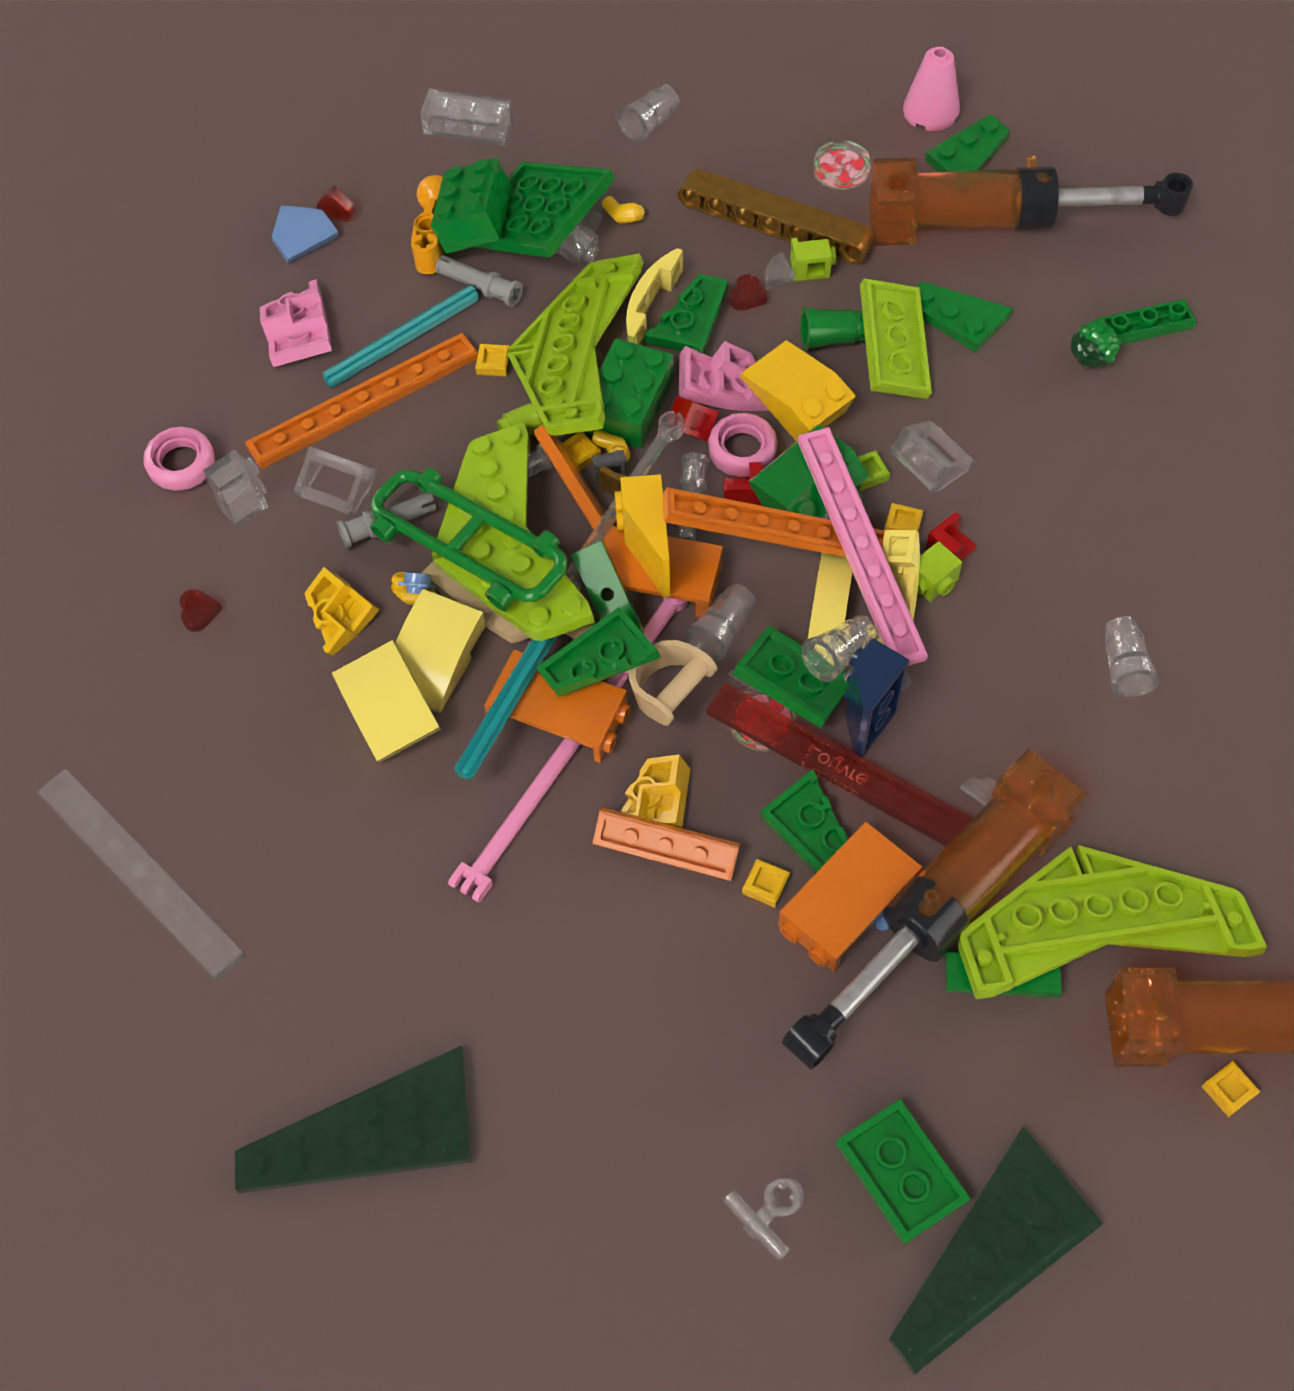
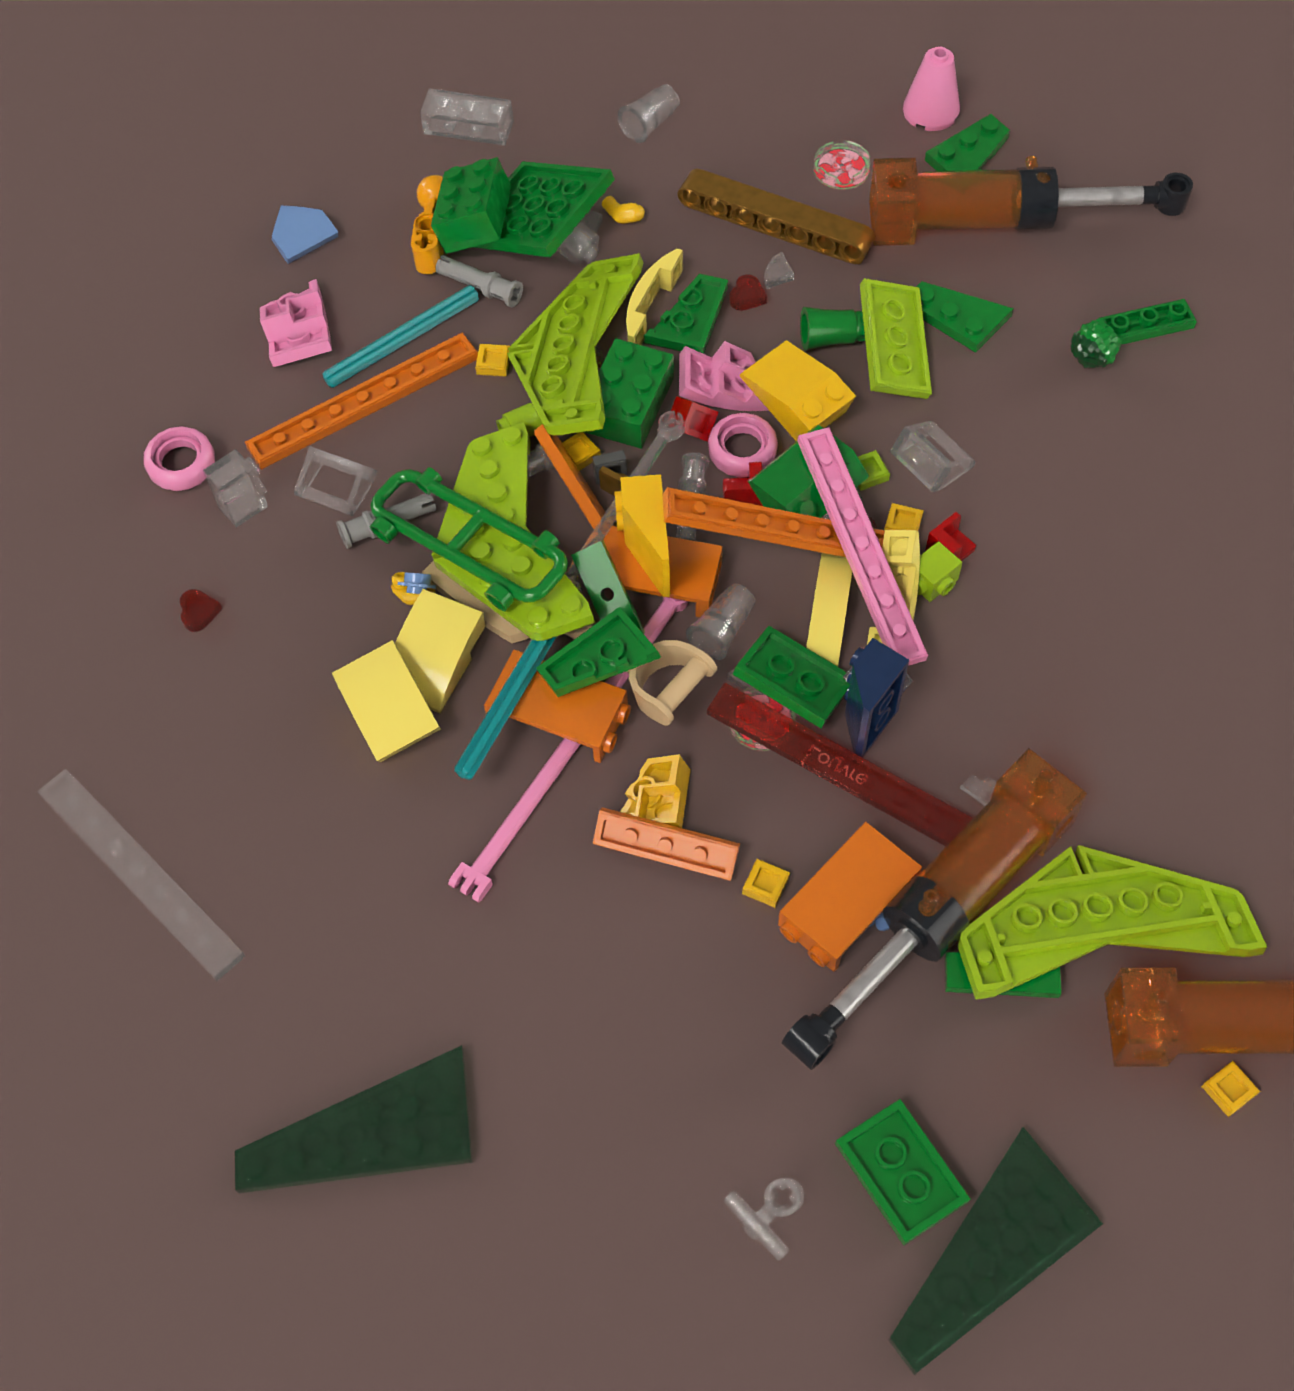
yellow slope [304,567,380,656] -> none
clear red tile [316,186,356,222] -> none
yellow arm [591,430,630,462] -> none
green wing [760,769,848,874] -> none
lime brick [790,238,836,282] -> none
clear plant [802,615,878,682] -> none
clear plant [1104,616,1160,697] -> none

